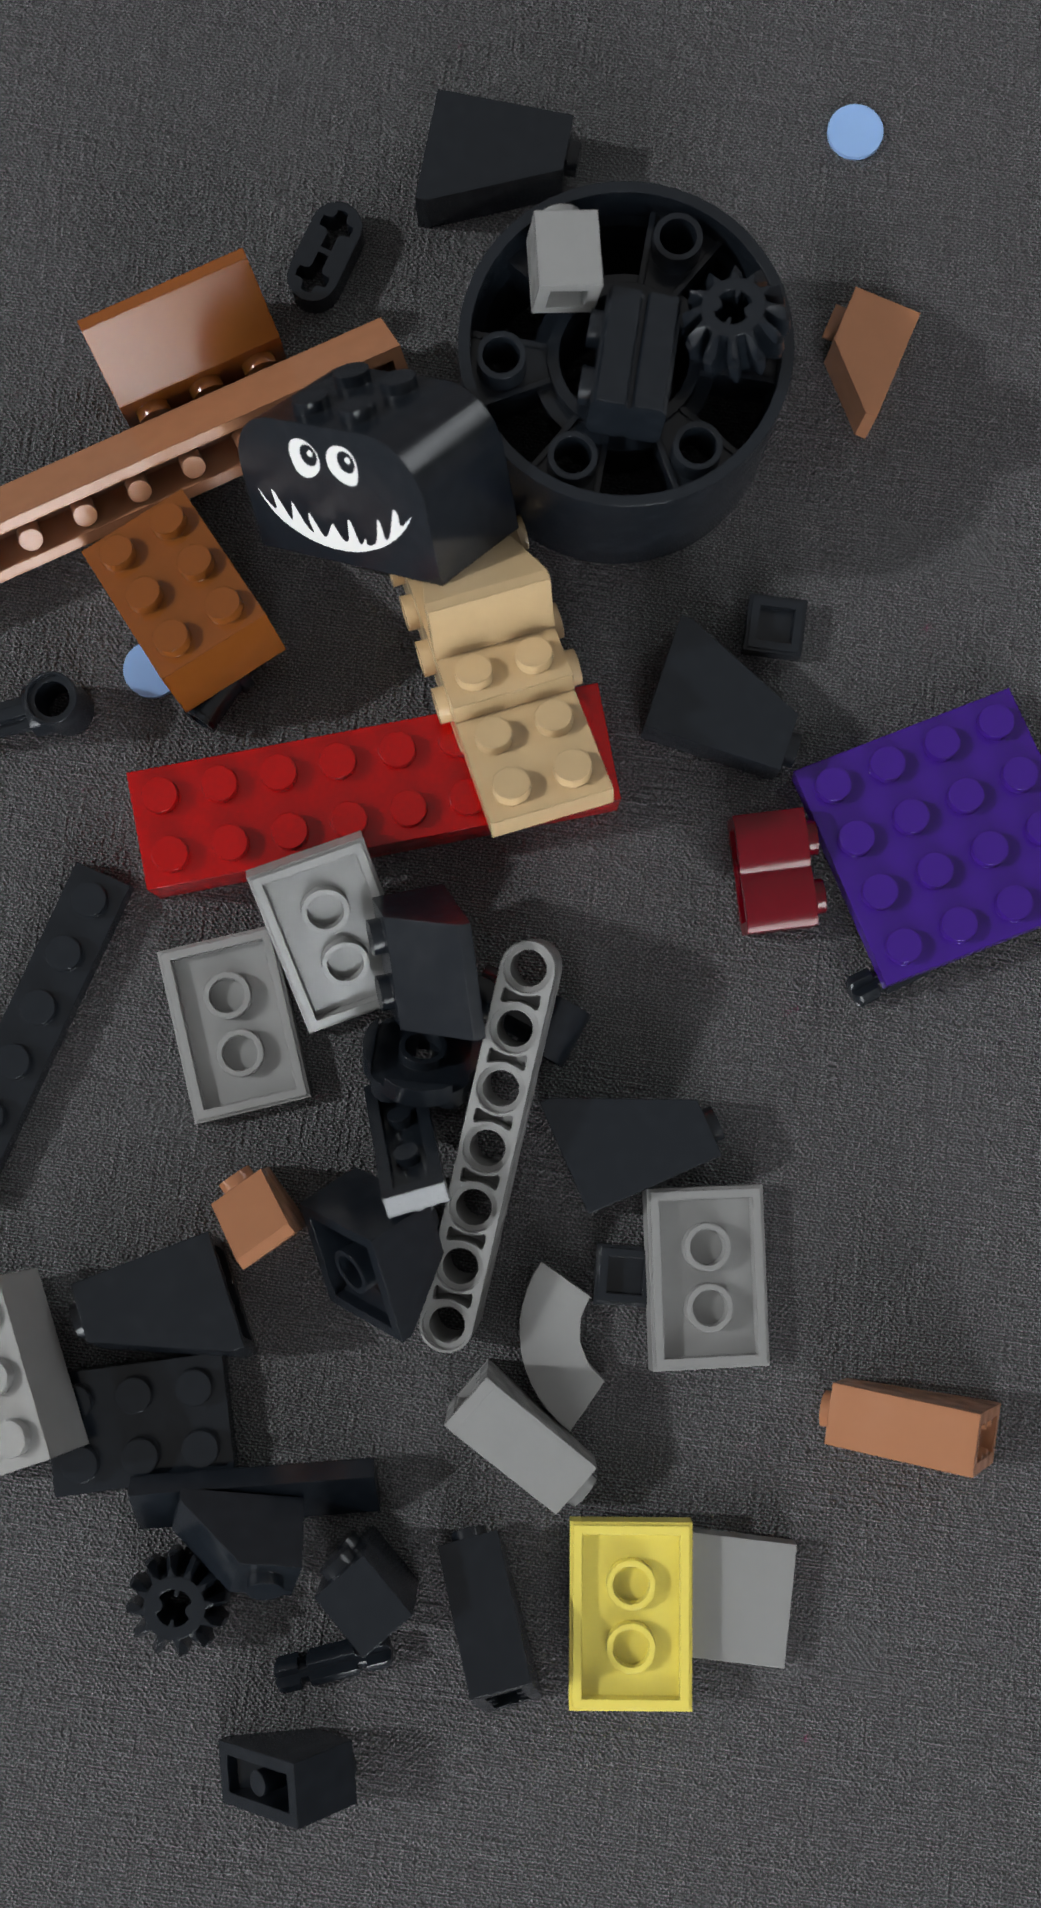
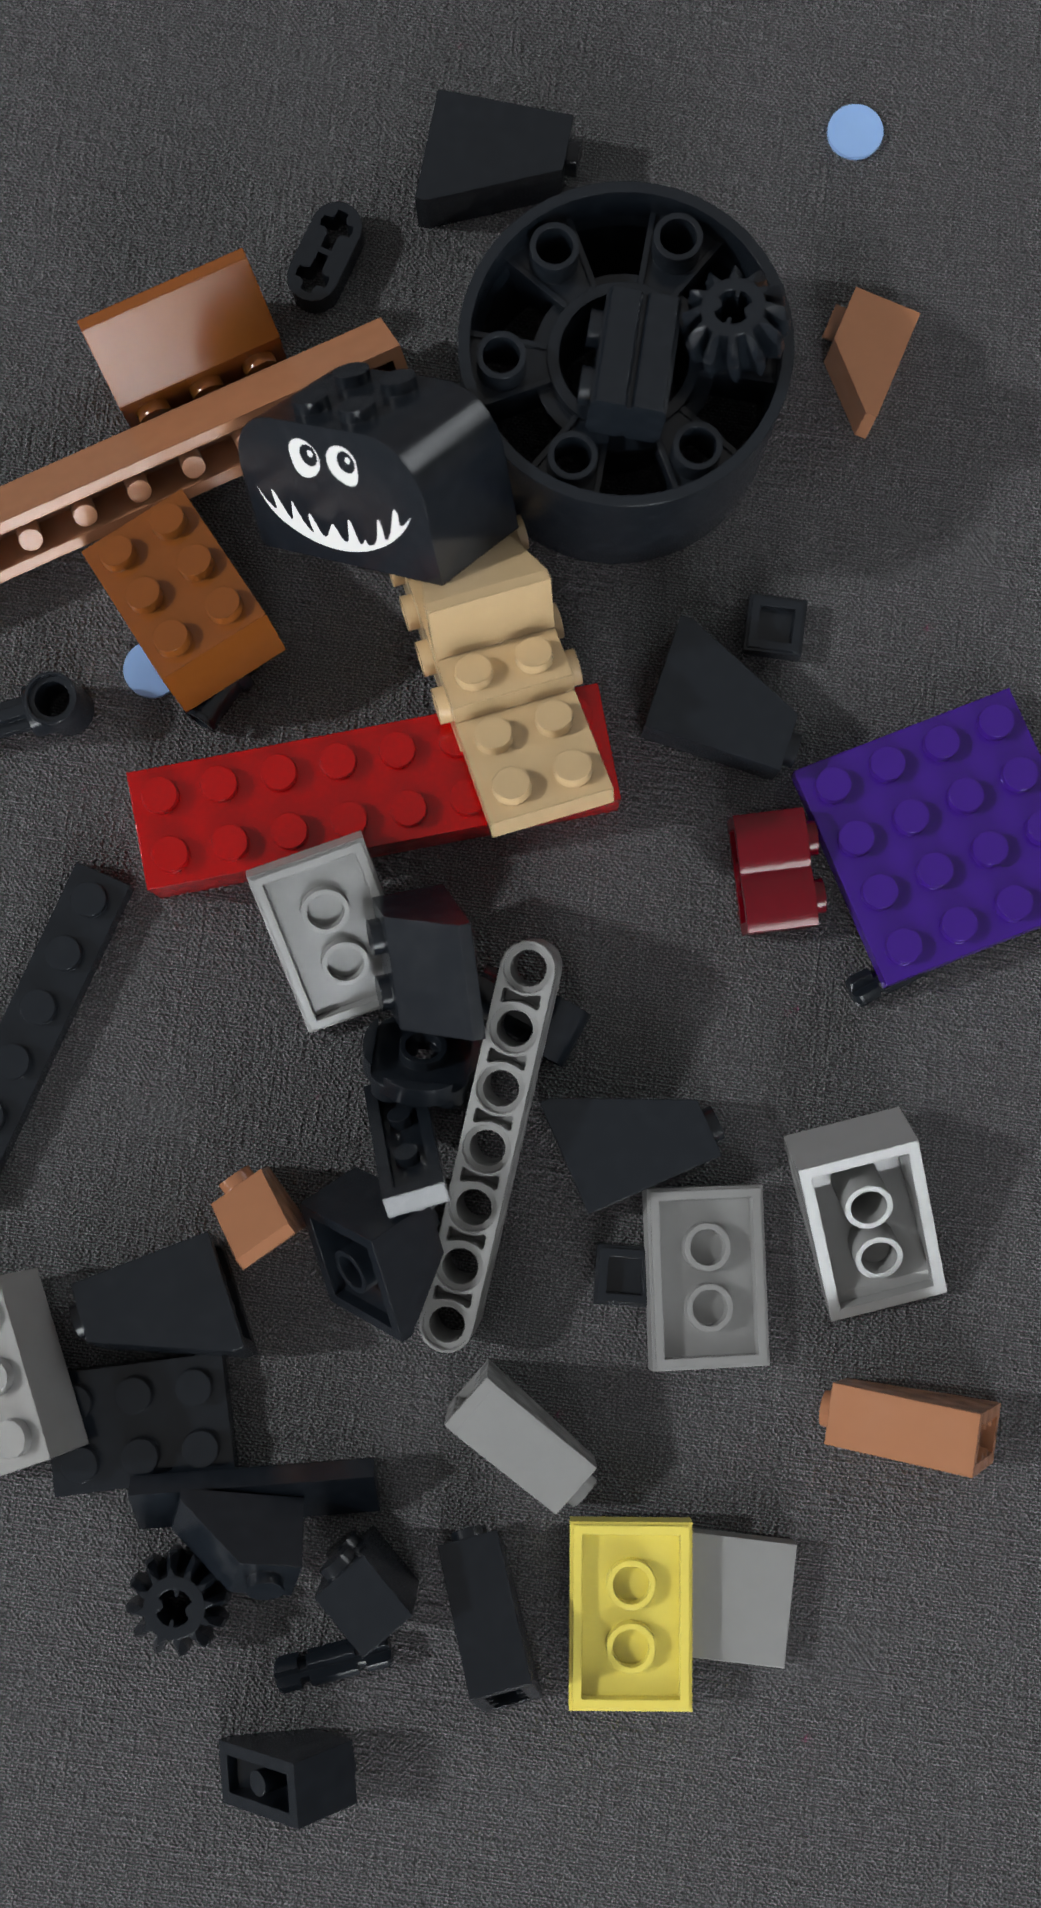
light grey tile [157,926,313,1125] -> none
light grey tile [519,1260,605,1431] -> none
light grey brick [526,204,603,313] -> none
none -> light grey slope [783,1107,947,1322]

